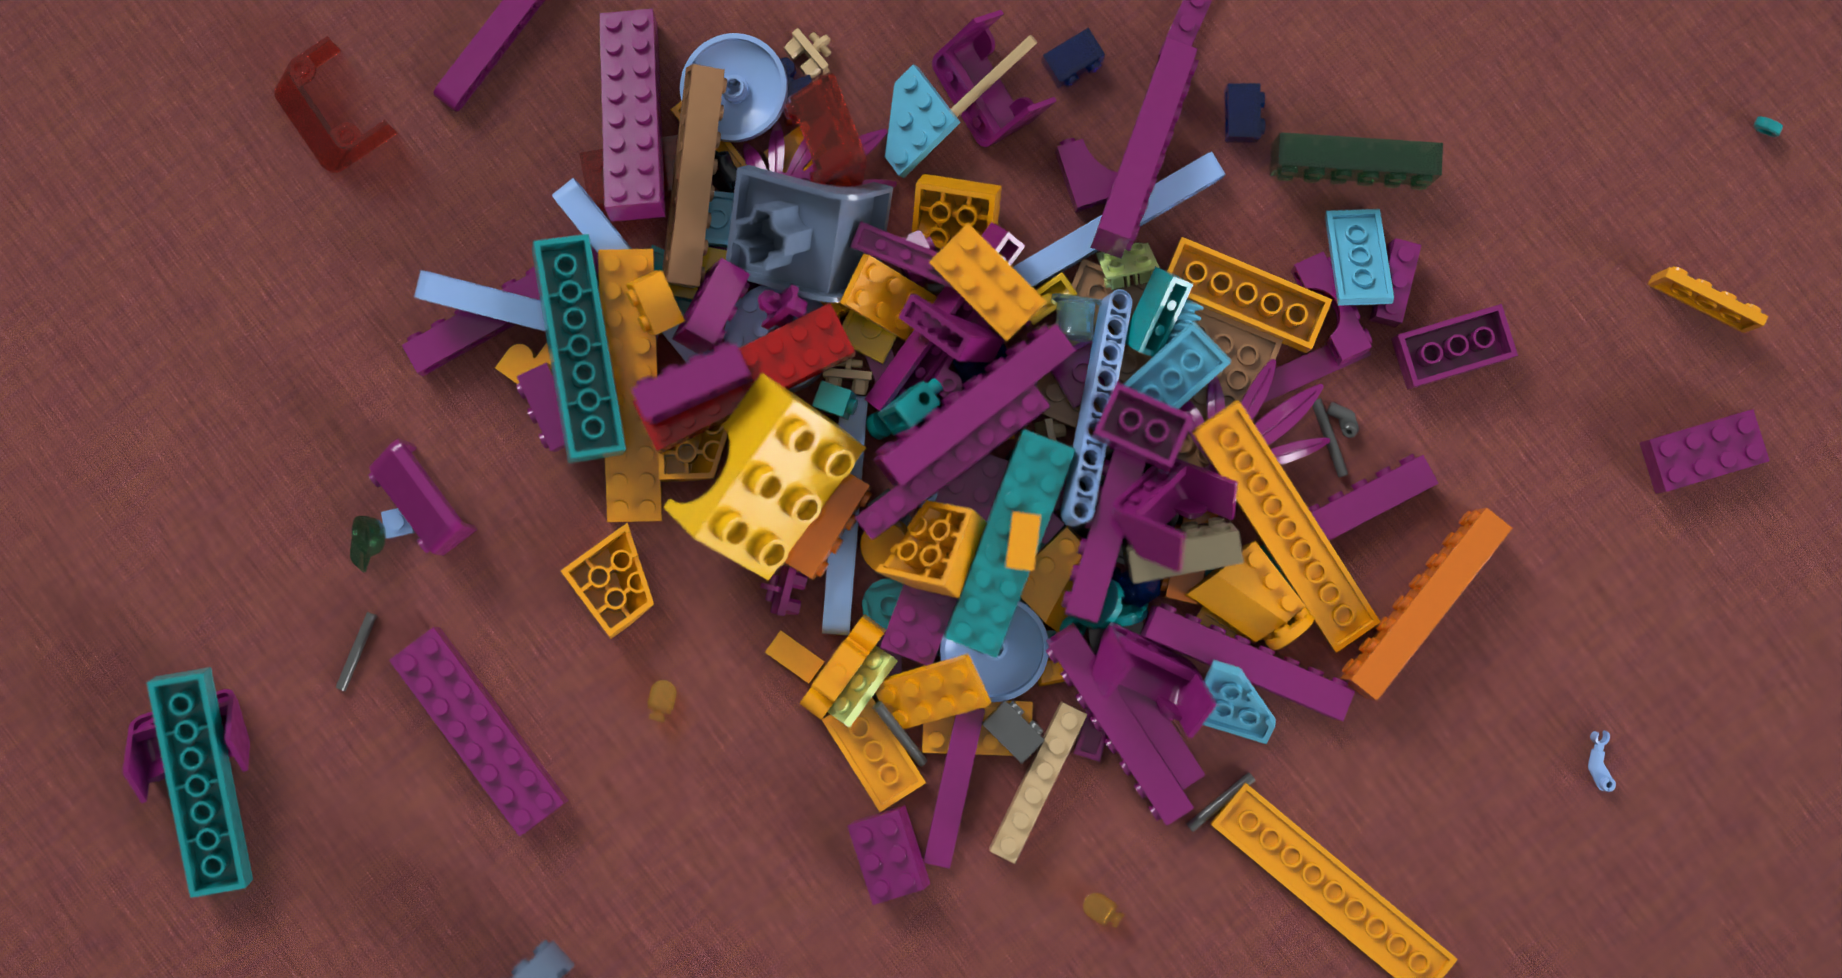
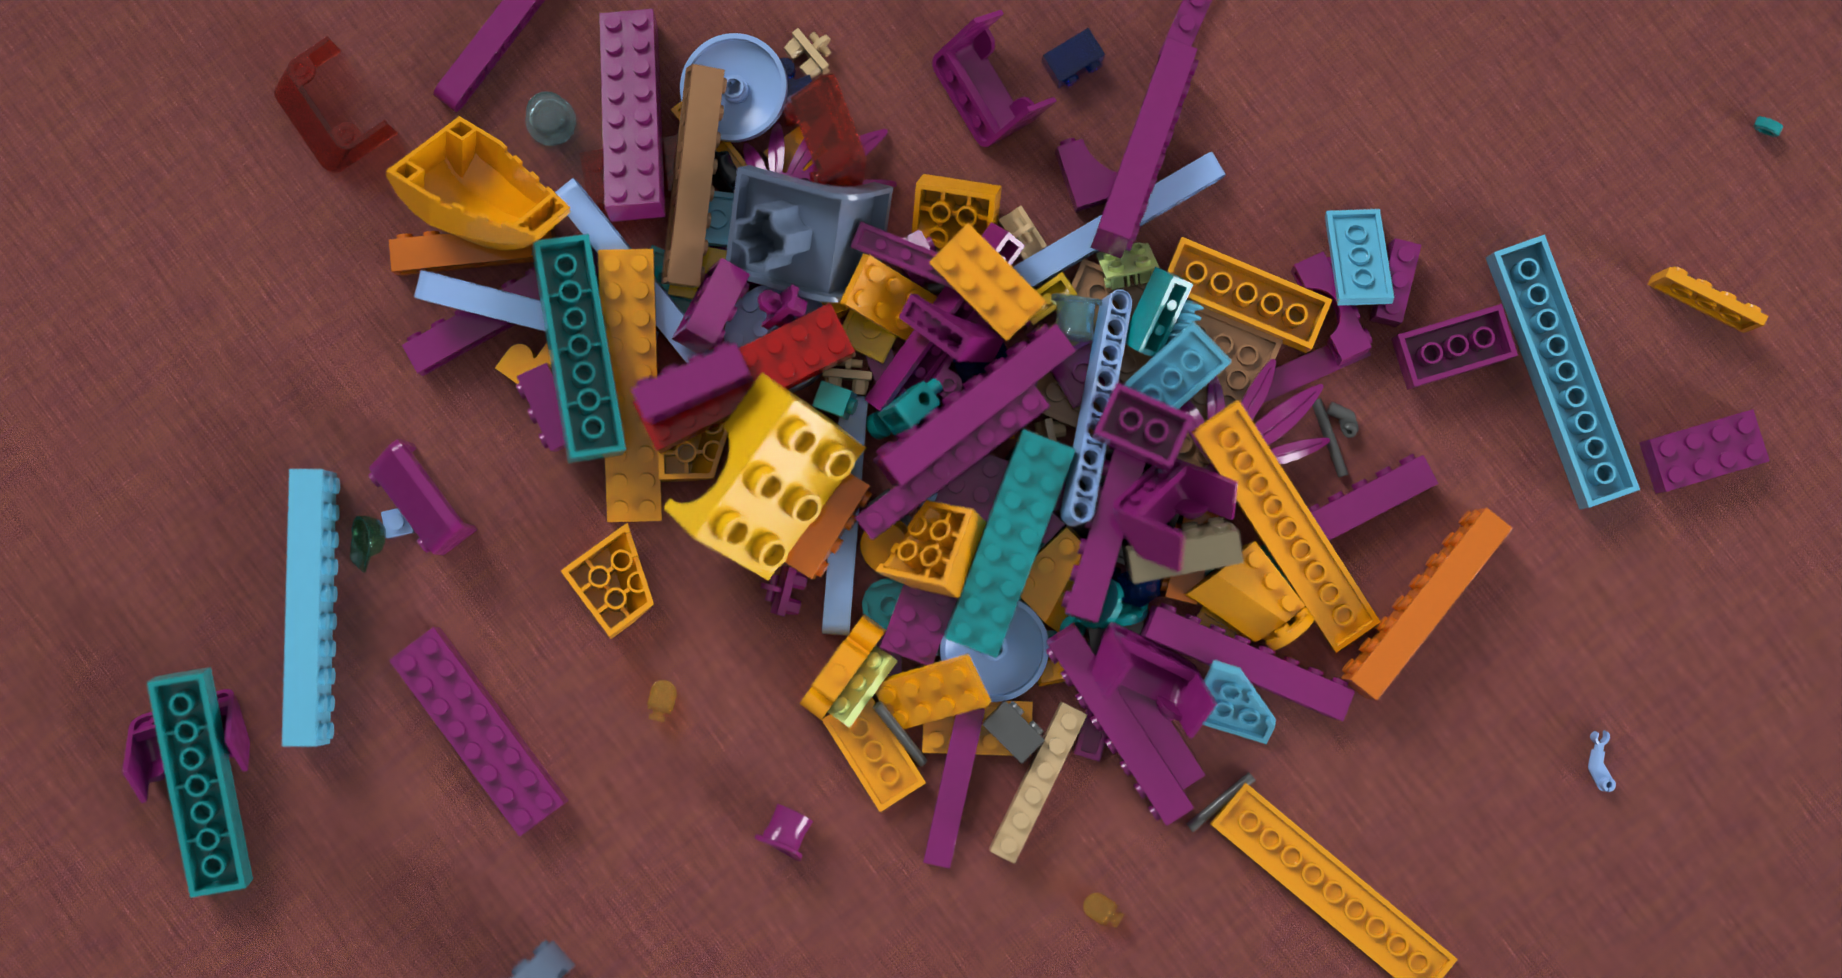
dark grey bar [335,612,377,691] -> none
light orange brick [626,270,685,335] -> none
light orange tile [765,630,825,684] -> none
magenta brick [847,805,931,905] -> none
medium azure plate [885,64,961,178] -> none
tan bar [951,35,1037,117] -> none
light orange tile [1005,511,1041,571] -> none
clear blue brick [1224,83,1265,142] -> none
clear green brick [1270,132,1443,190] -> none
none -> medium azure brick [282,469,340,747]
none -> light orange windscreen [386,116,571,251]
none -> orange brick [389,227,556,276]
none -> clear light blue piece [525,91,576,146]
none -> magenta piece [754,804,813,861]
none -> tan hips [998,205,1047,261]
none -> medium azure brick [1486,234,1640,510]

